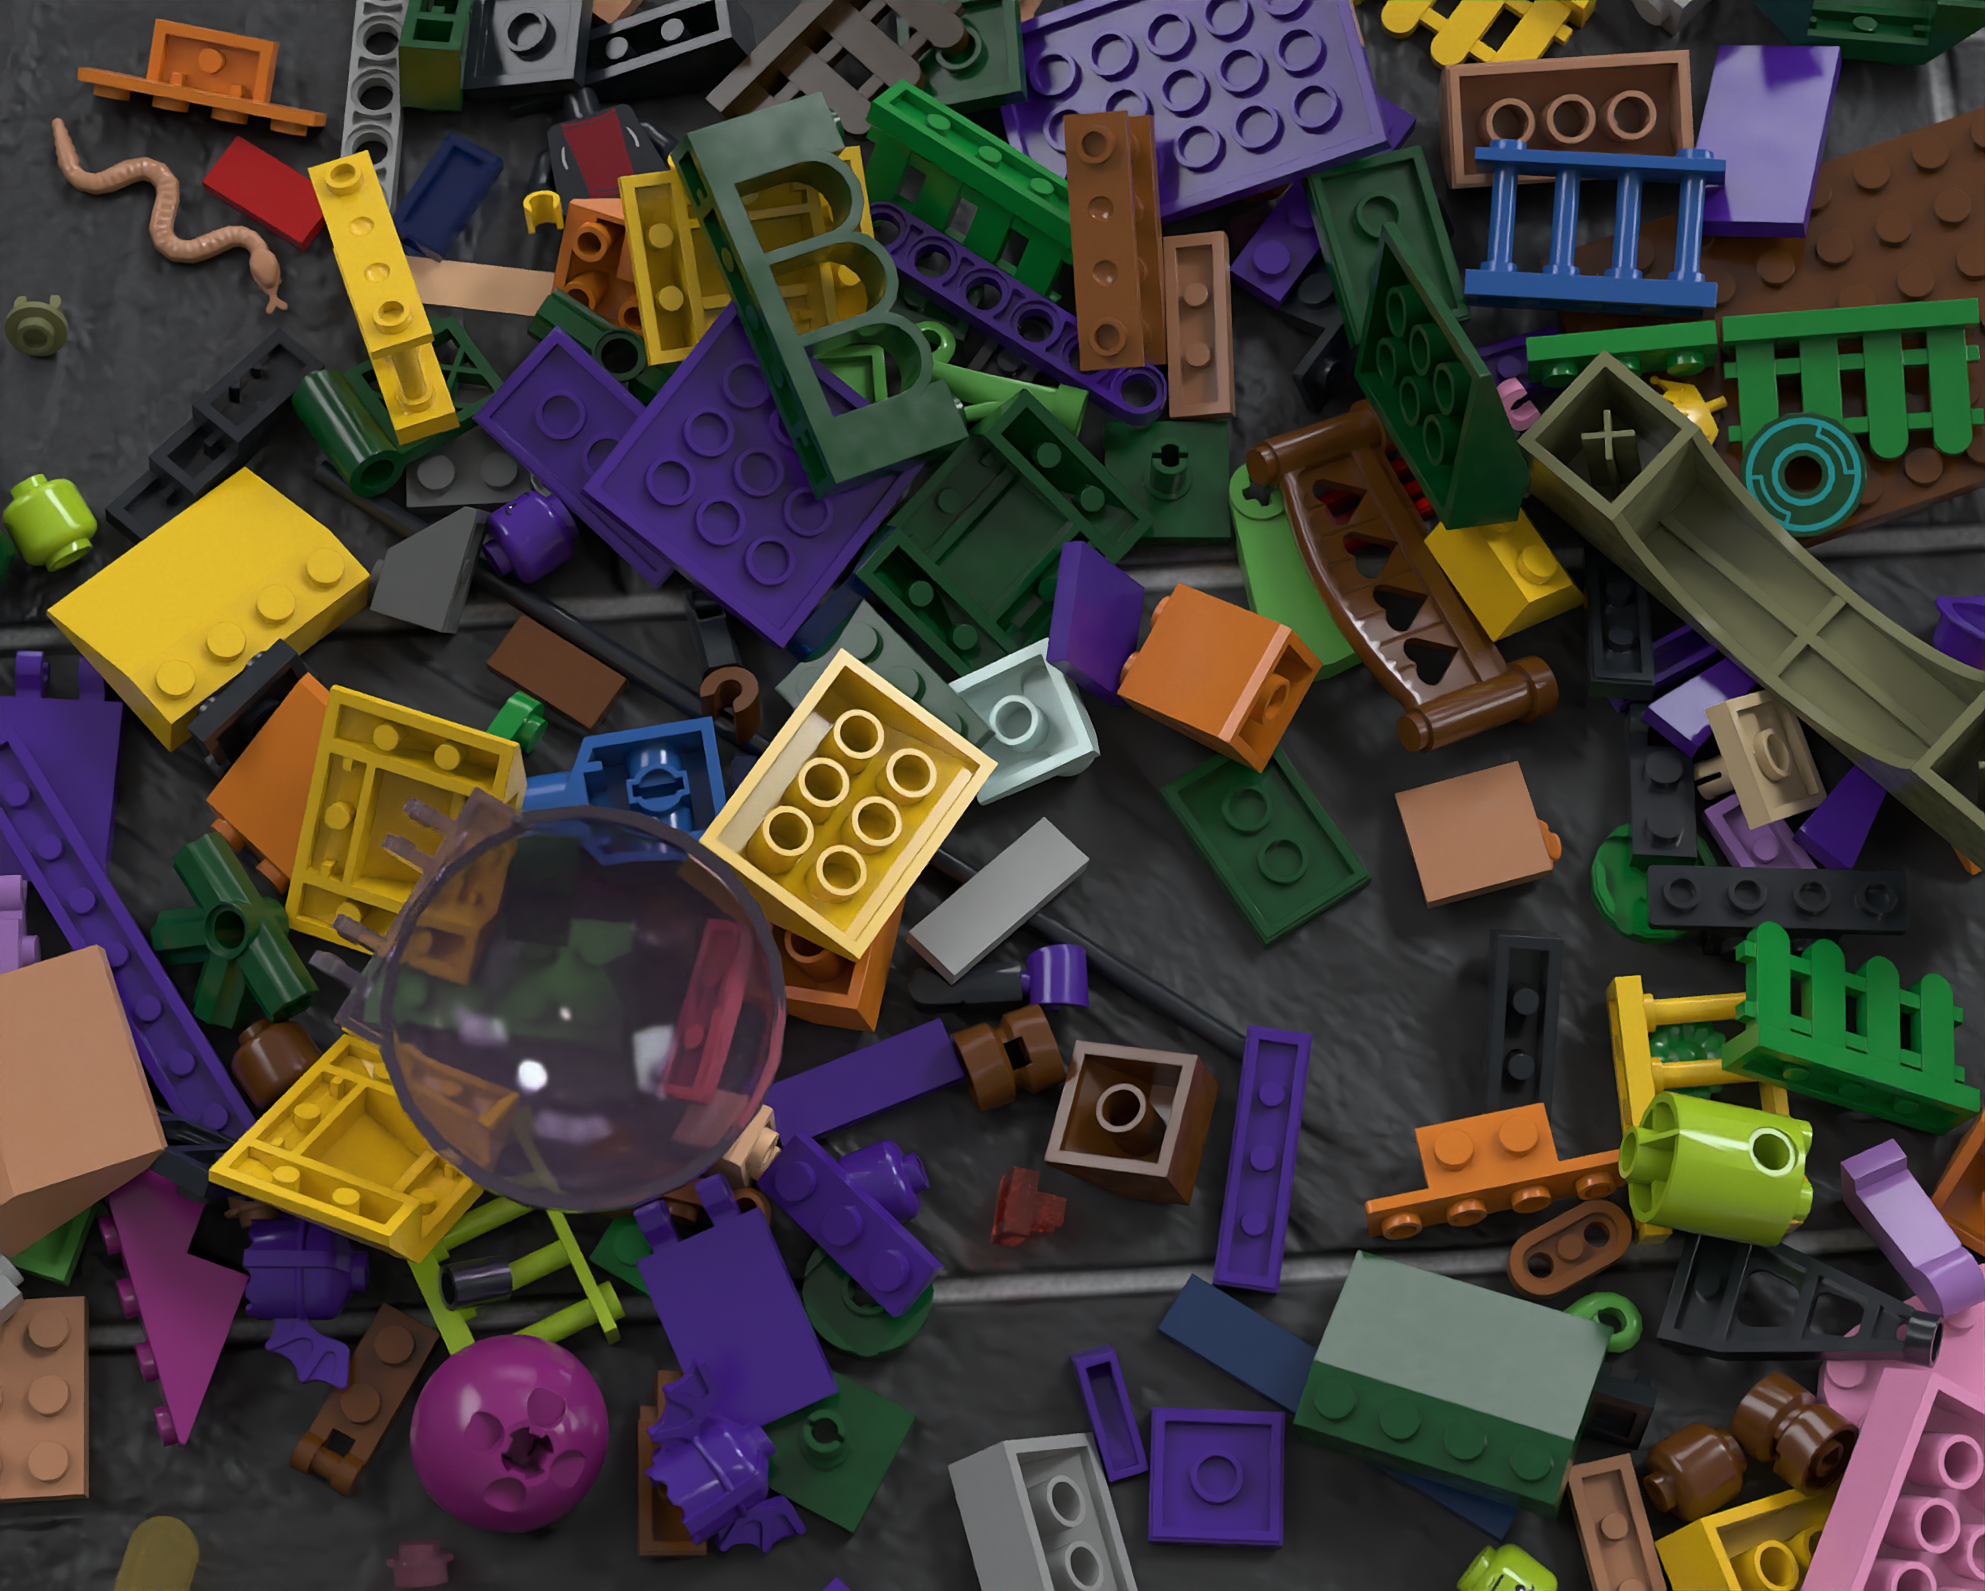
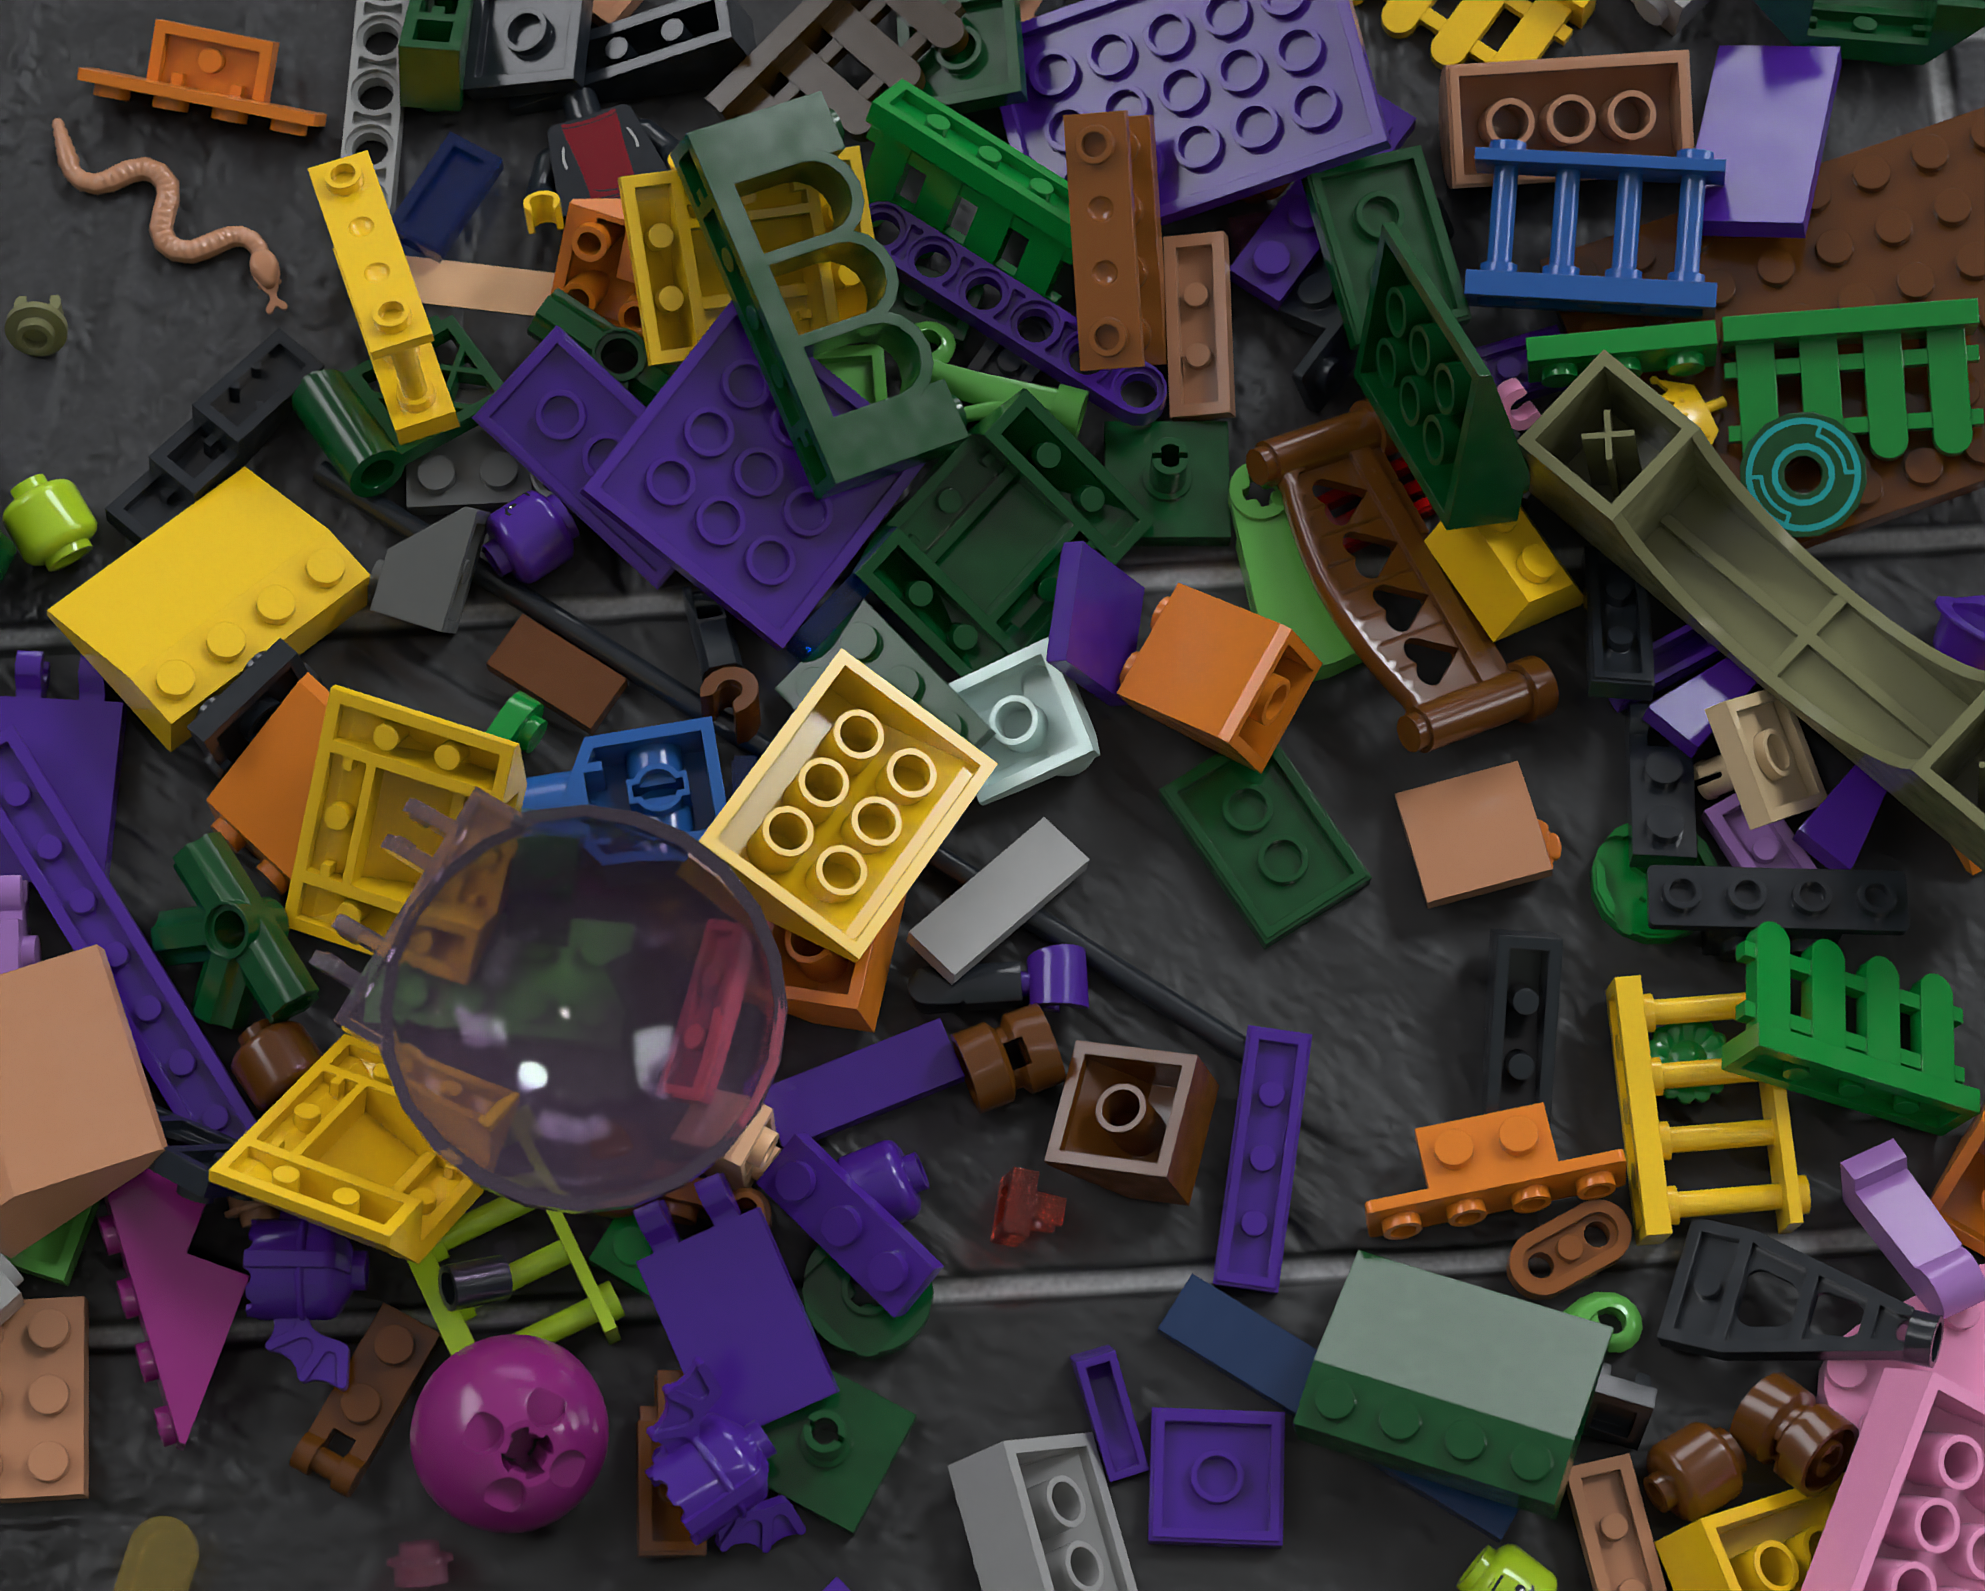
red tile [202,136,326,252] -> none
lime cylinder [1618,1091,1813,1247] -> none

